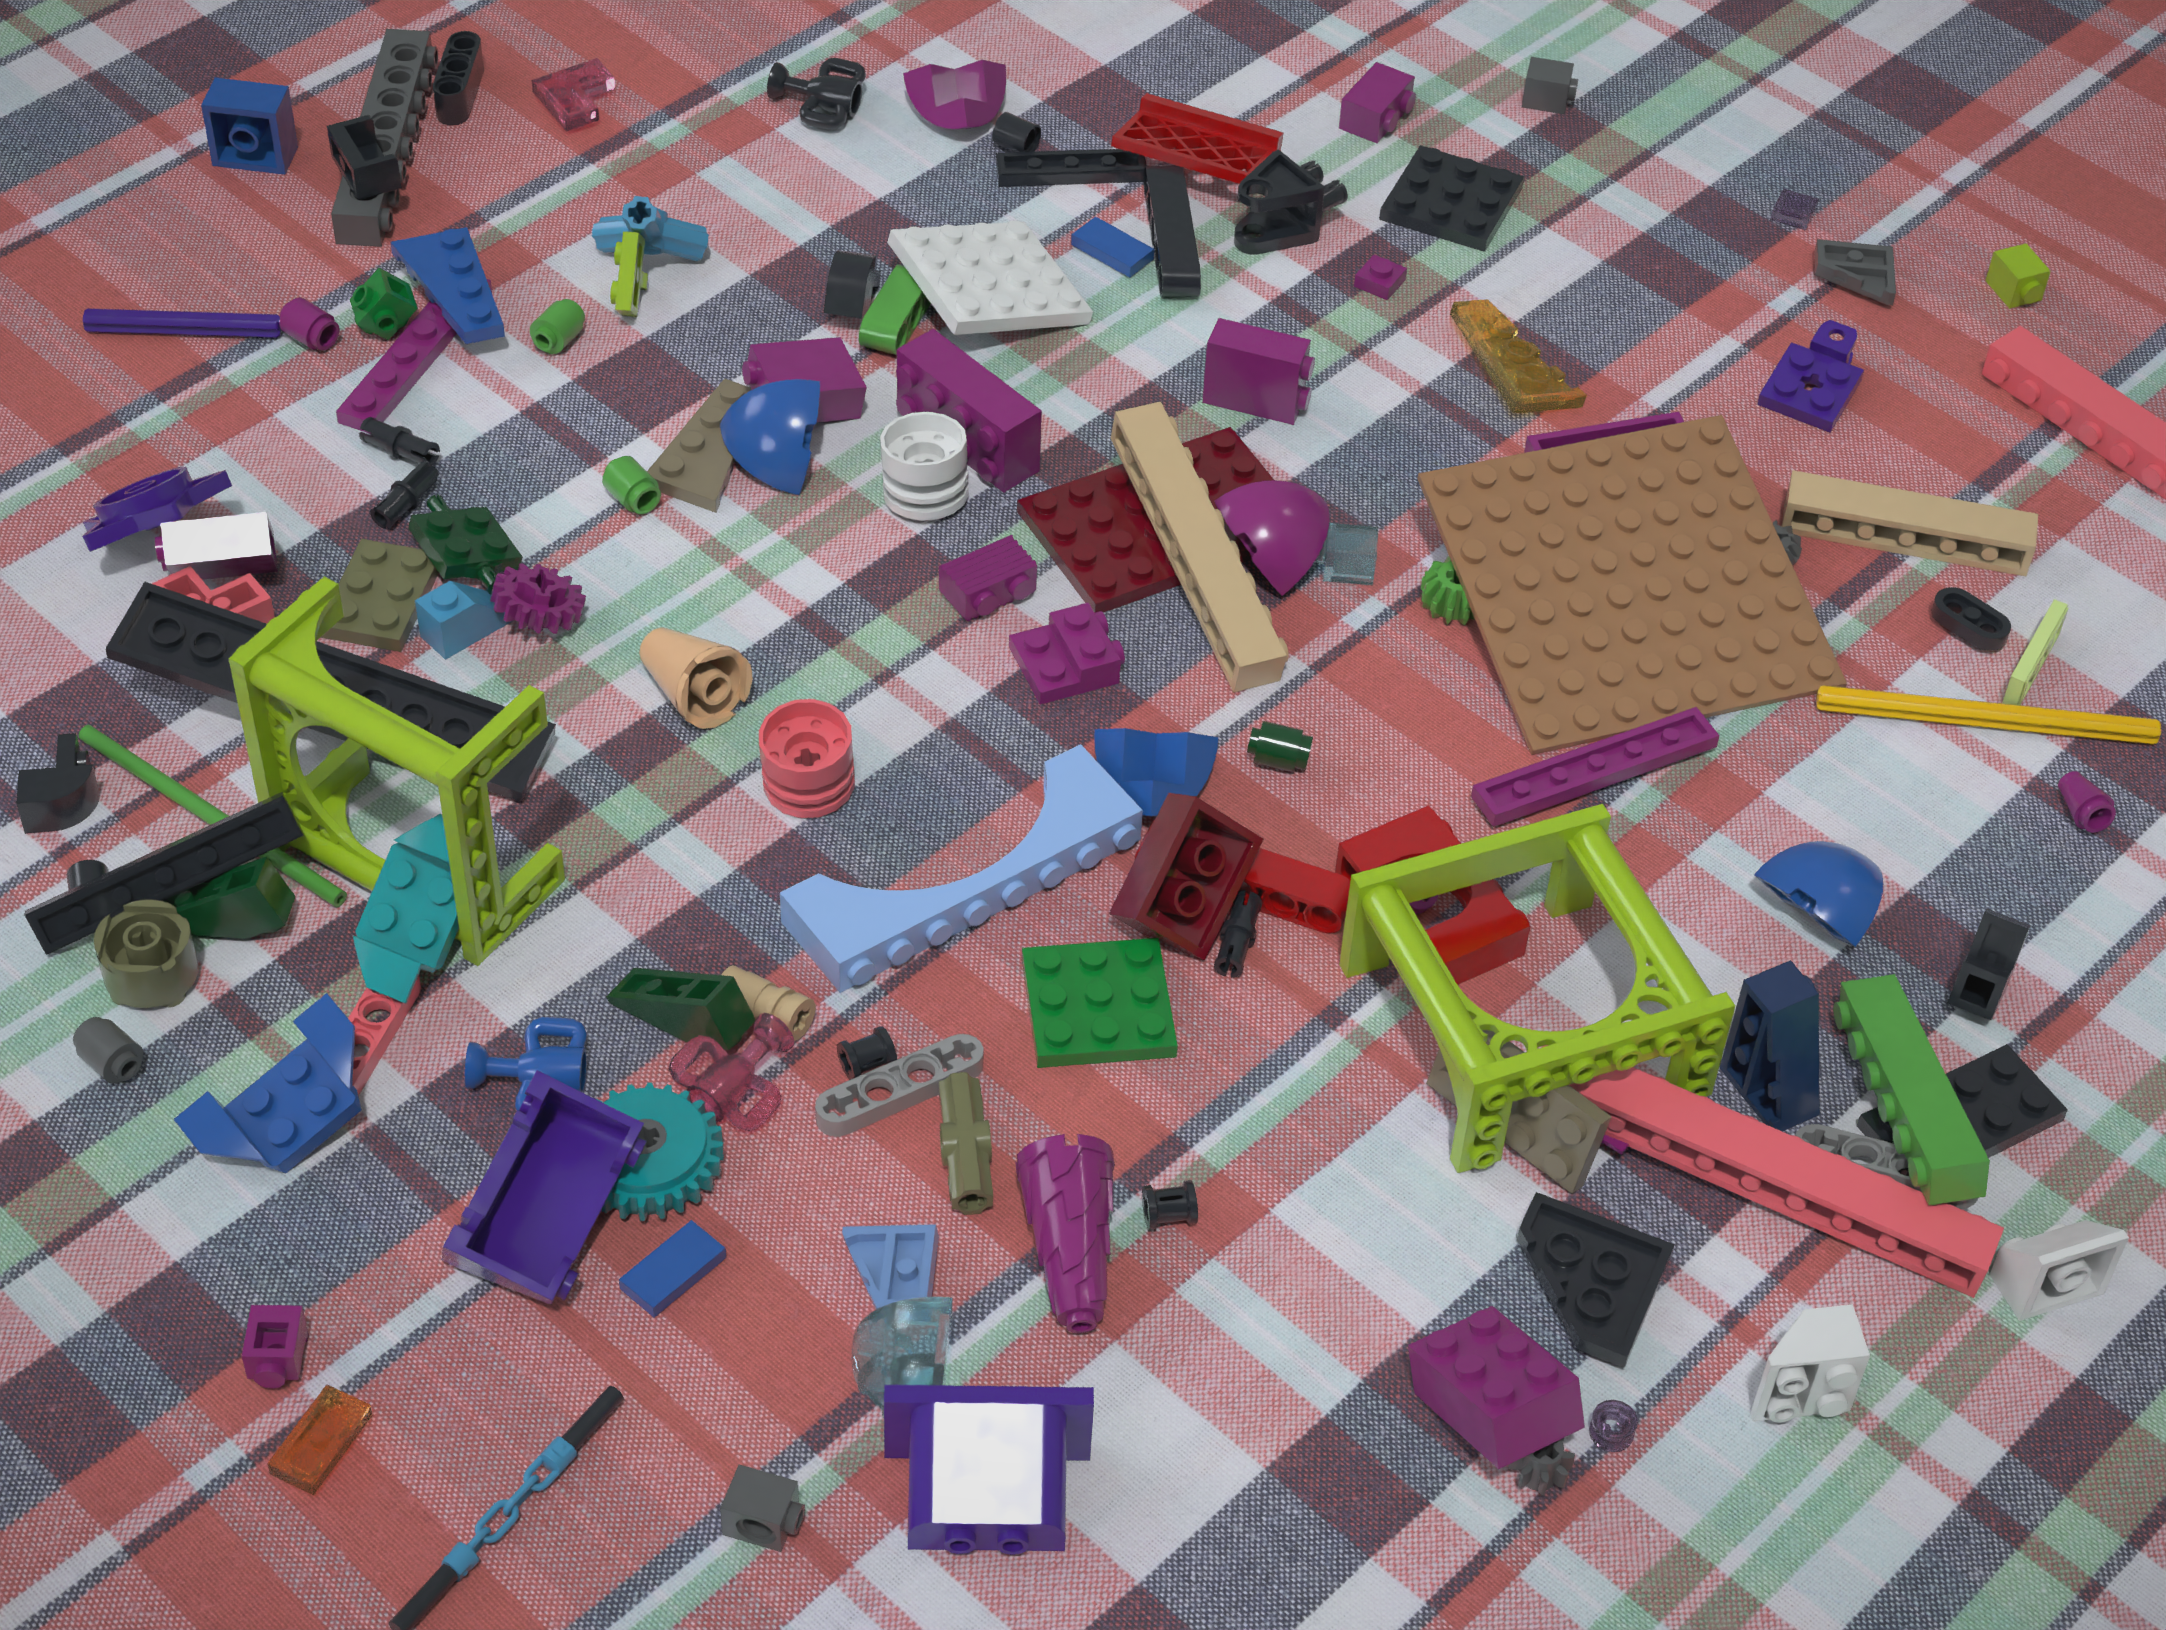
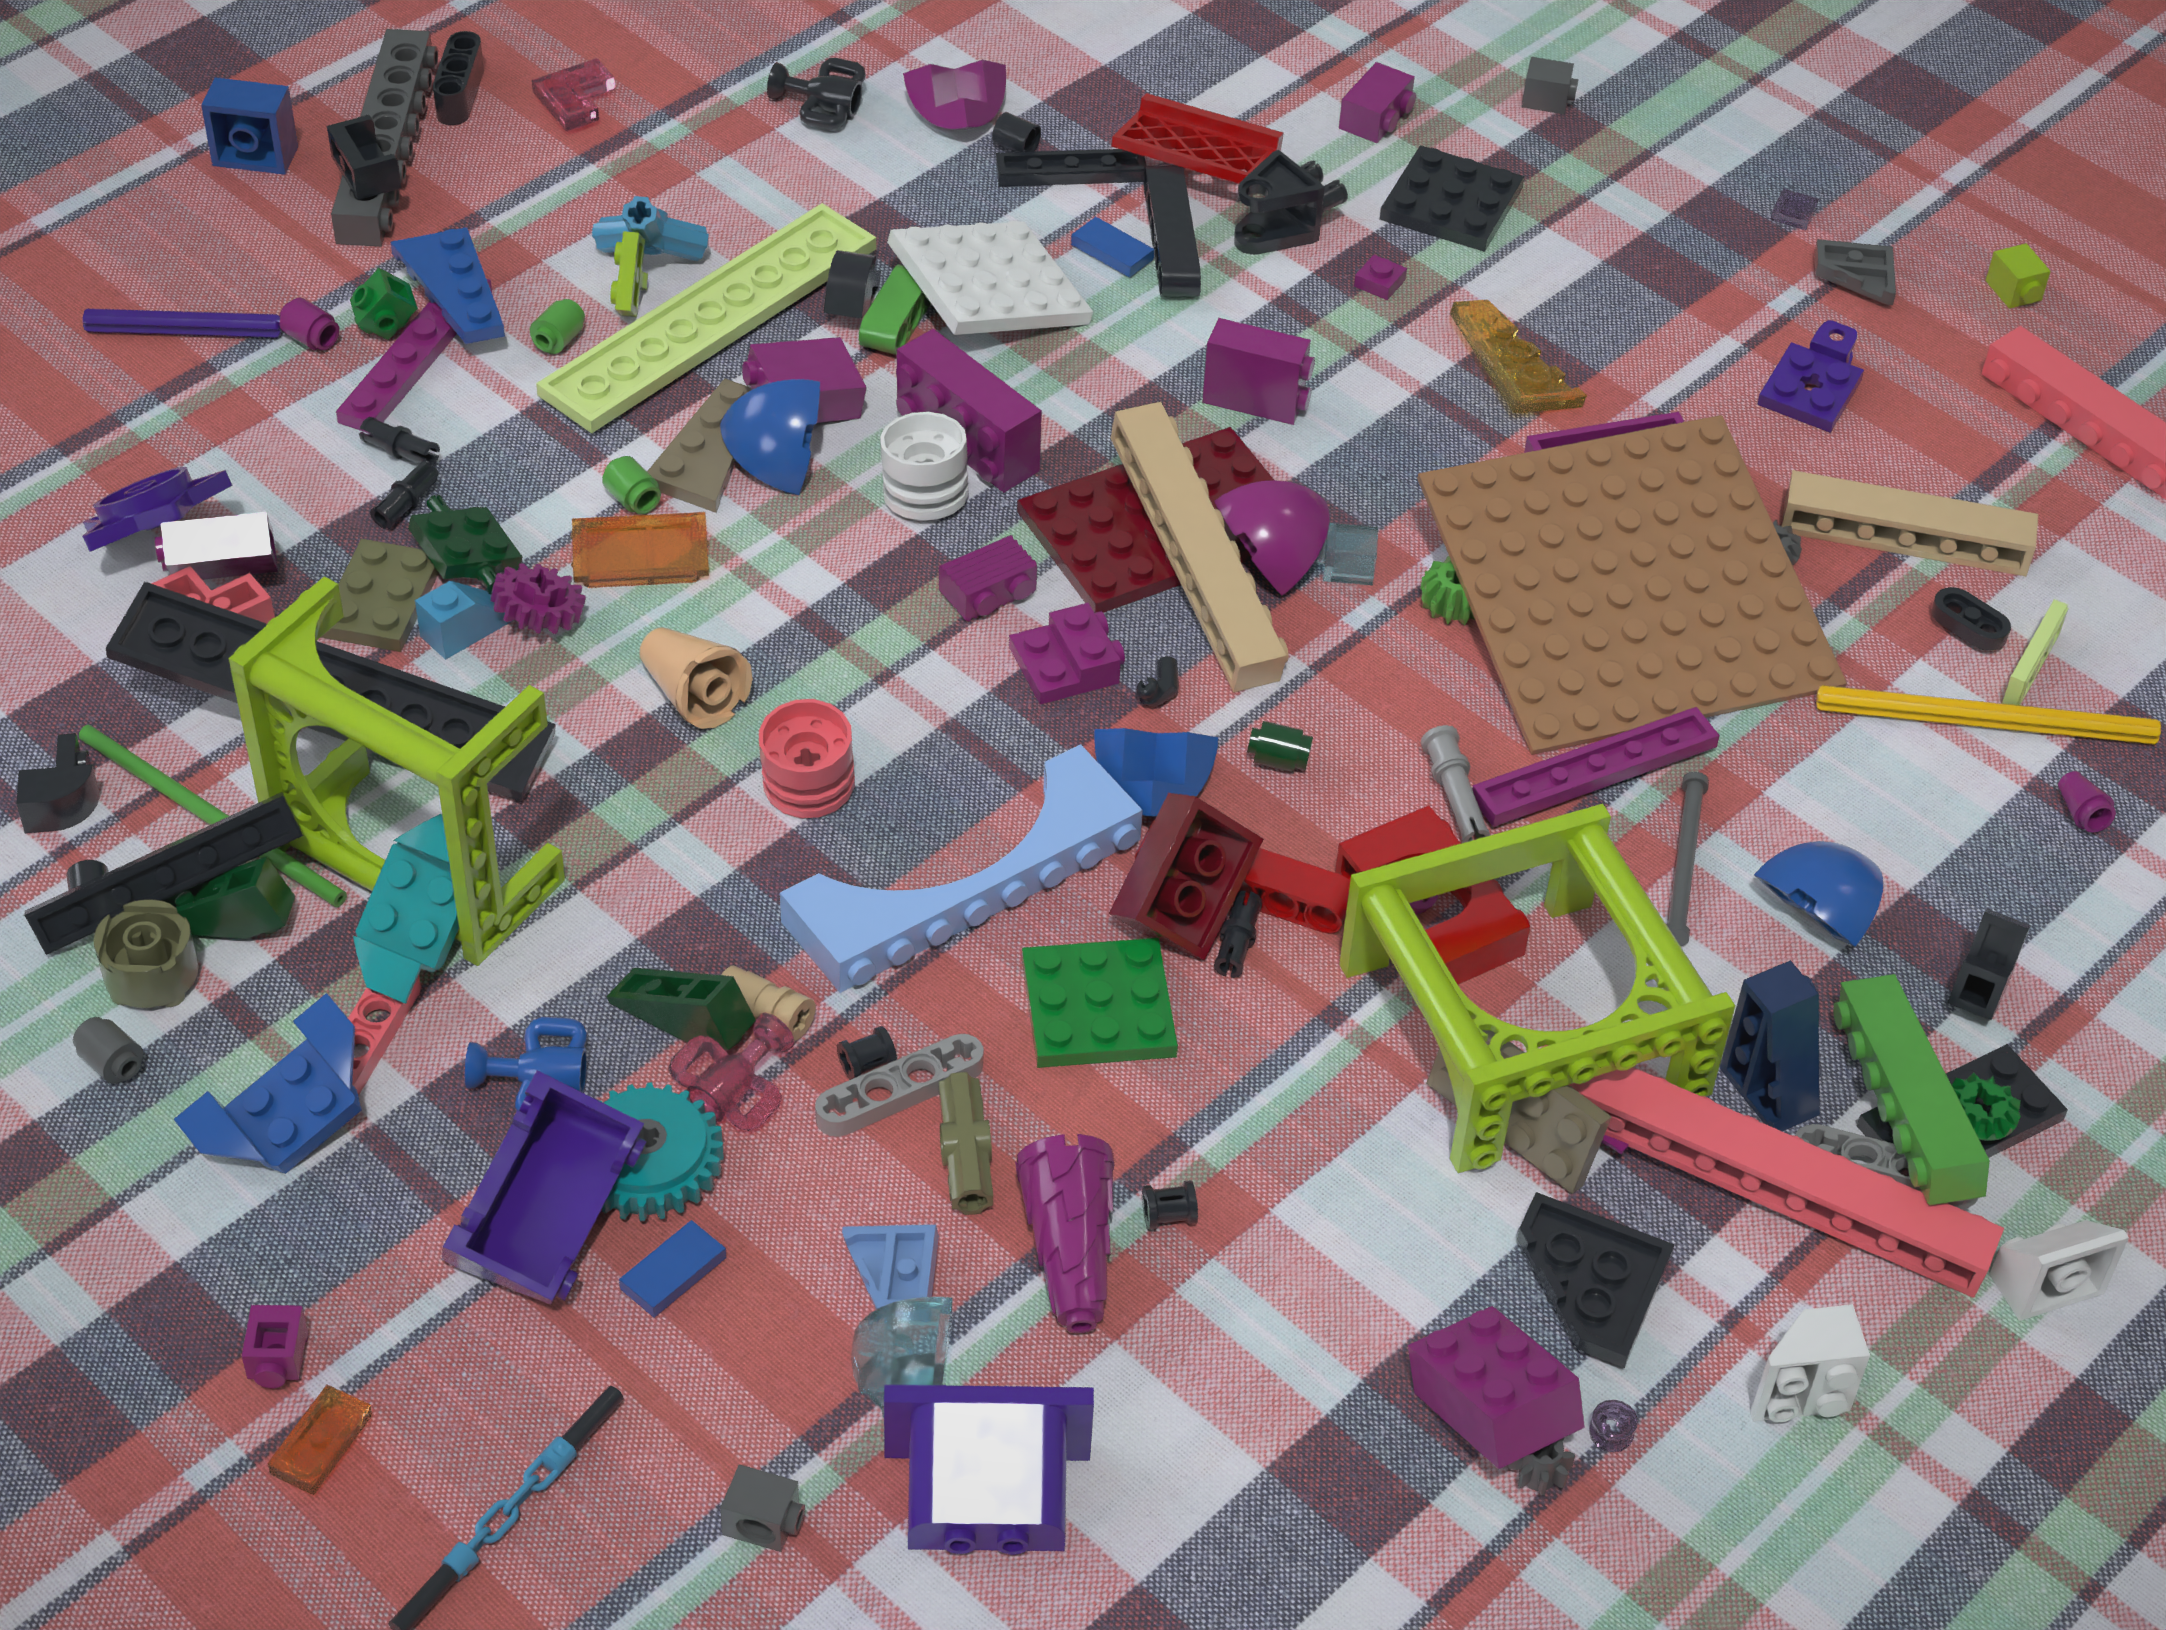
none -> yellowish green plate [536,203,876,433]
none -> clear orange piece [570,512,709,588]
none -> black arm [1136,656,1179,707]
none -> light grey pin [1420,725,1490,843]
none -> dark grey bar [1666,772,1709,946]
none -> green gear [1952,1072,2021,1140]

